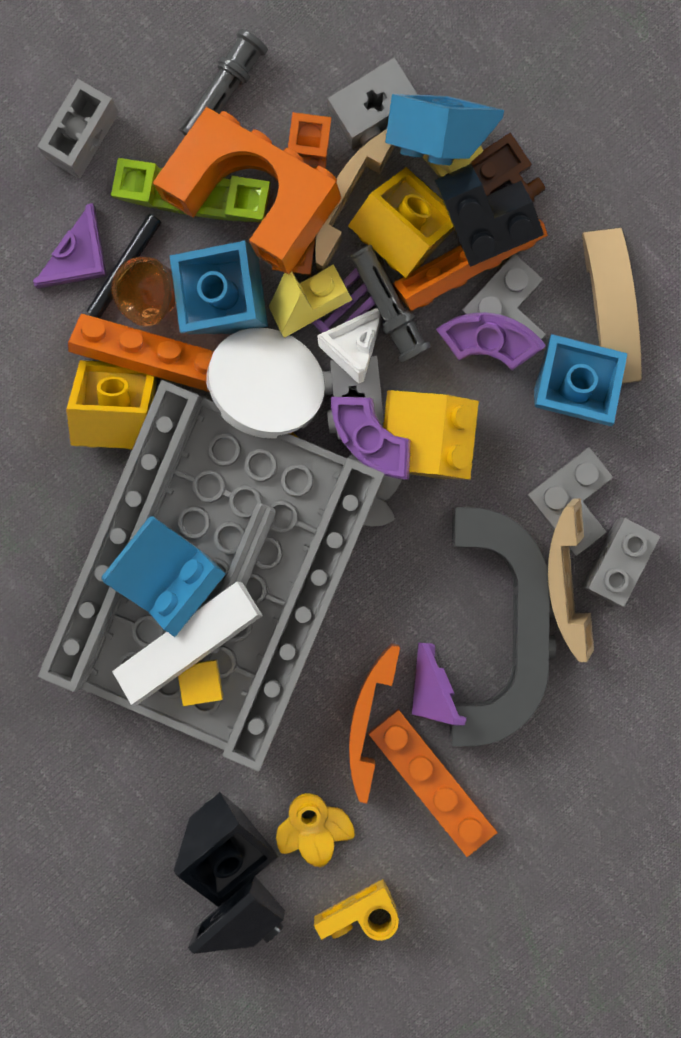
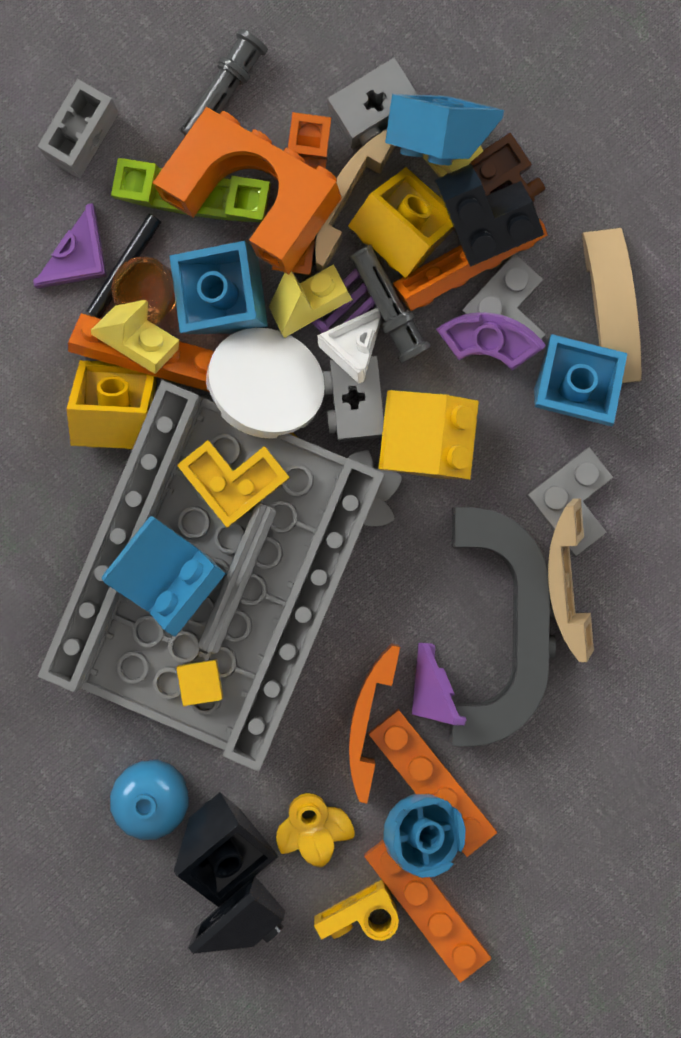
white tile [112,581,263,705] -> none
medium lavender tile [331,397,411,480] -> none
light grey brick [581,518,660,607] -> none
none -> light yellow slope [91,300,179,374]
none -> dark azure cylinder [110,760,189,840]
none -> yellow plate [177,440,290,528]
none -> orange plate [364,840,491,983]
none -> dark azure cylinder [383,794,466,878]

